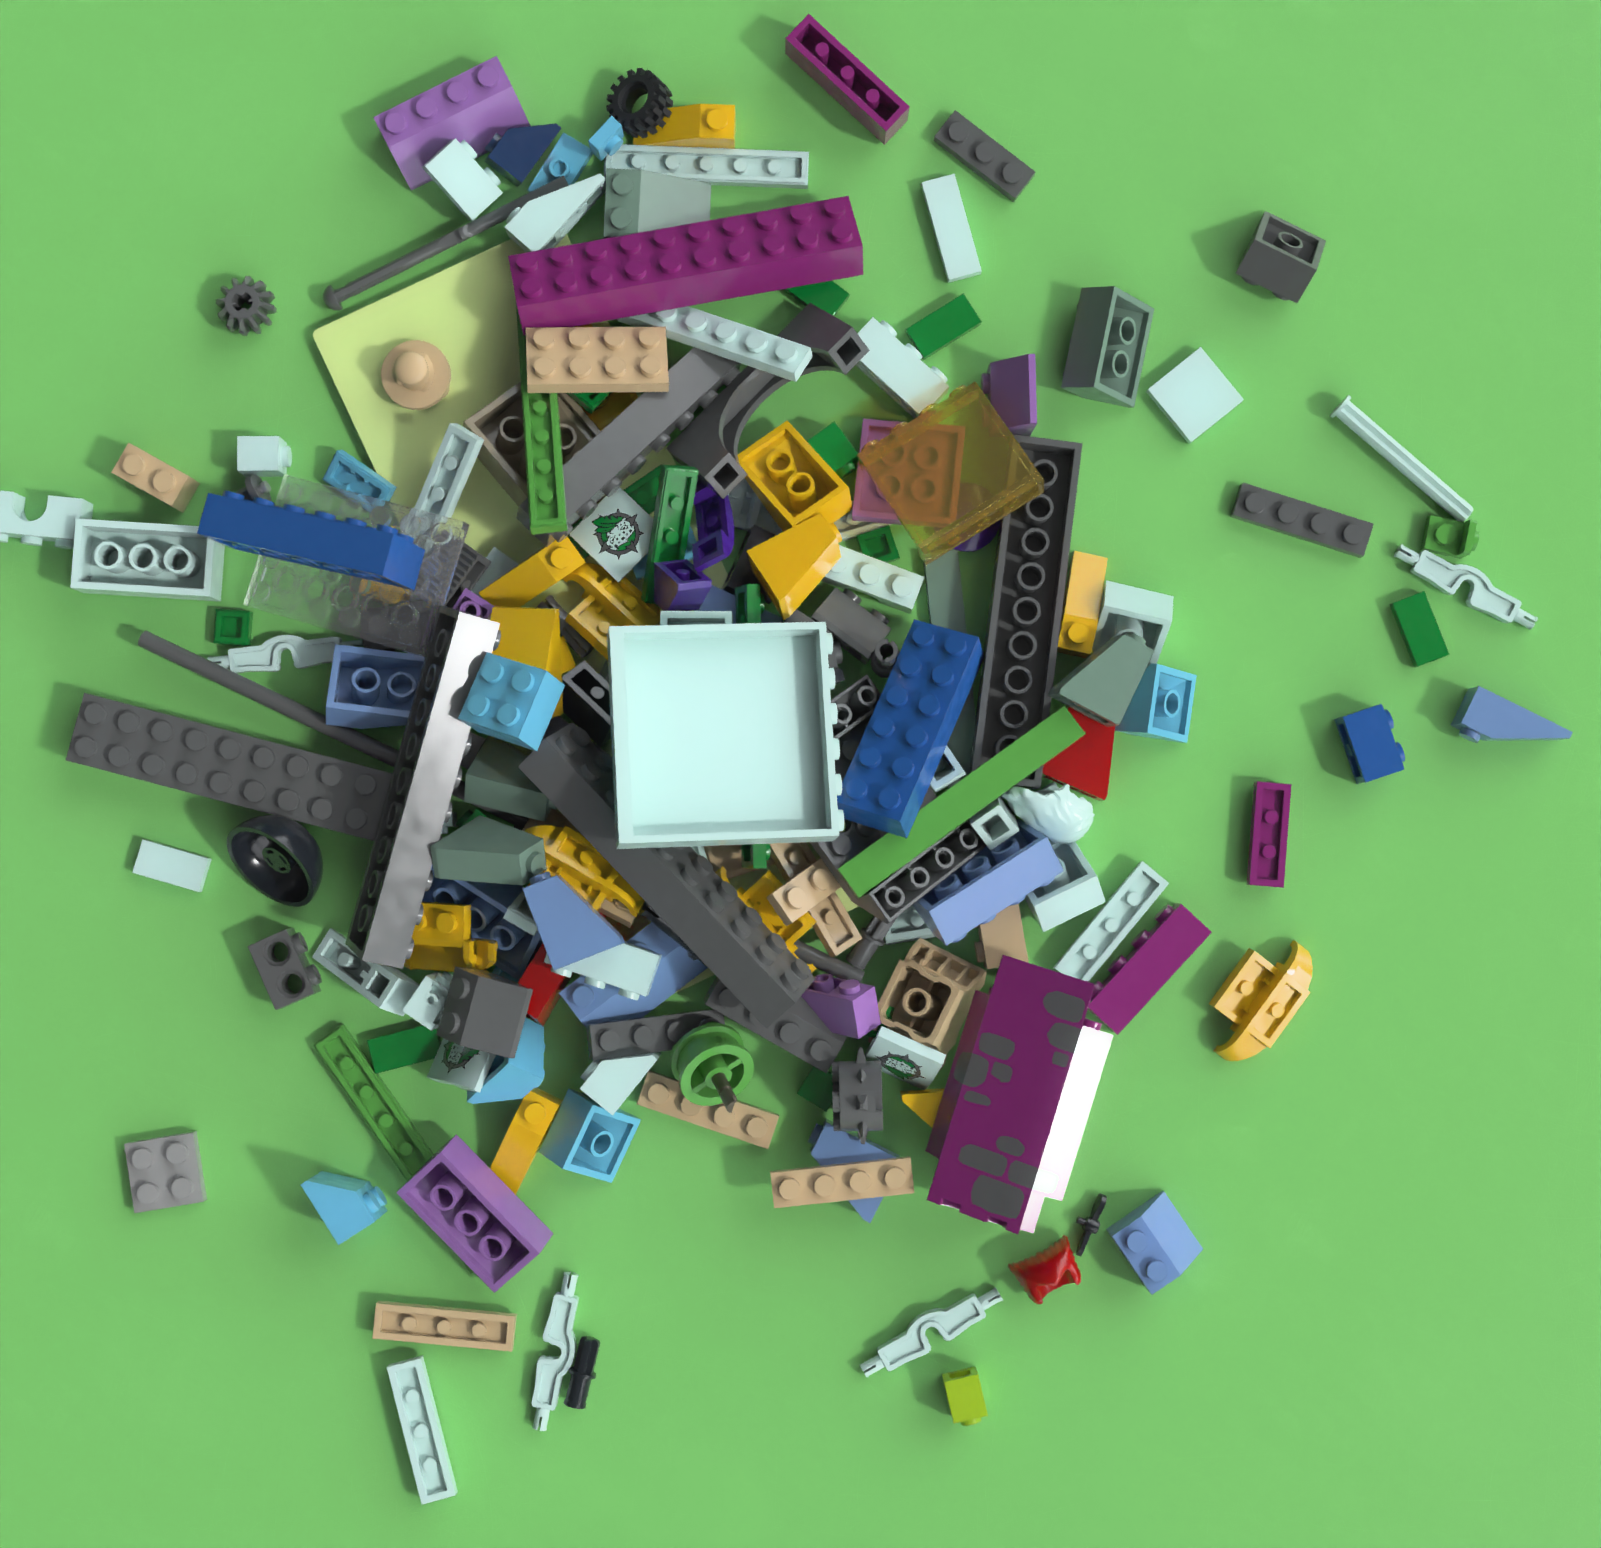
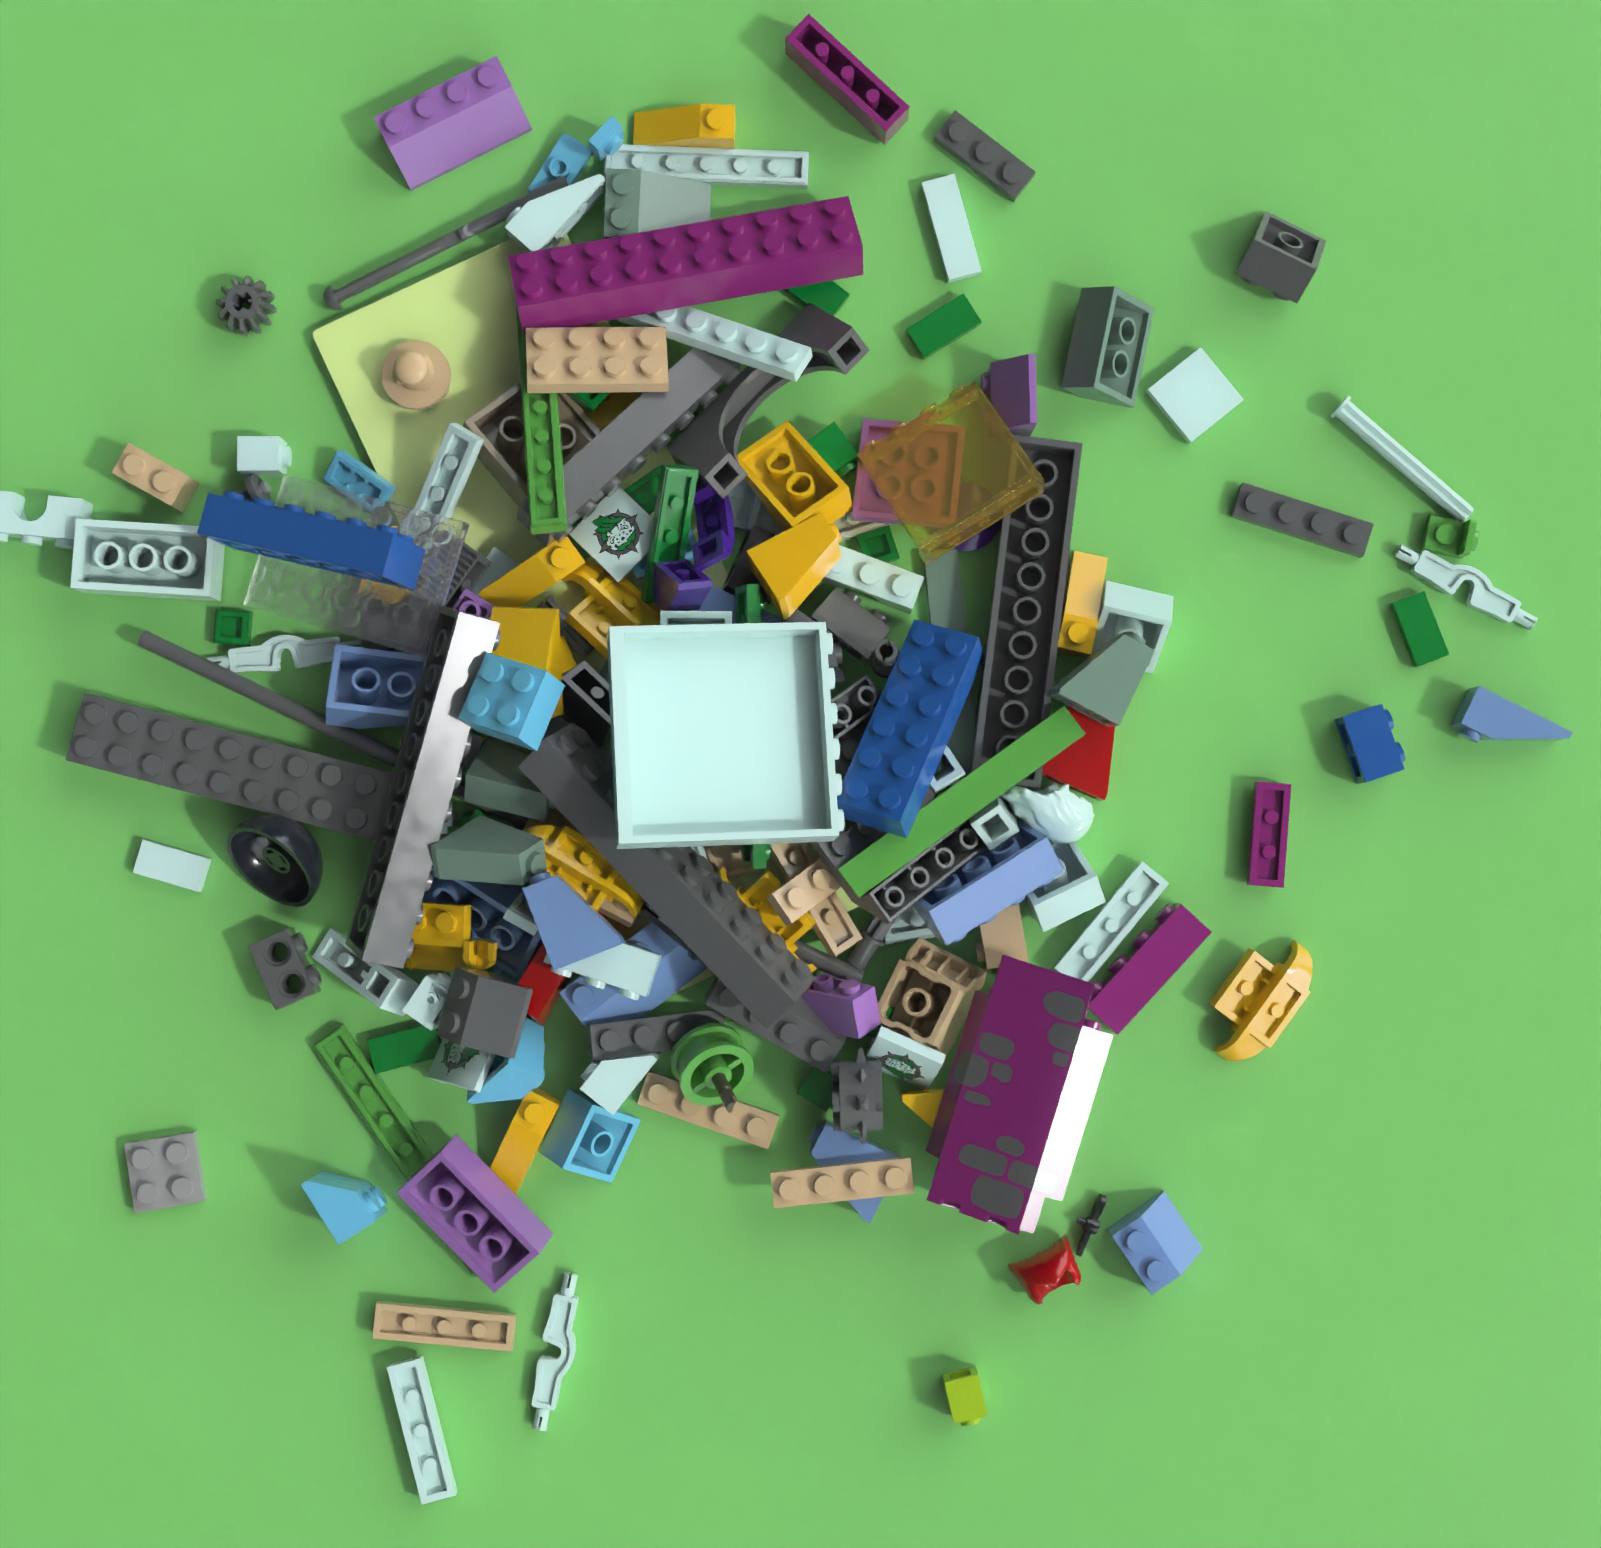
light aqua brick [422,138,503,221] -> none
dark blue slope [485,123,561,187] -> none
black axle [564,1336,600,1409] -> none
black tyre [606,68,673,138] -> none
light aqua brick [856,317,949,423] -> none
light aqua piece [860,1287,1003,1377] -> none
medium azure slope [1115,663,1197,743] -> none

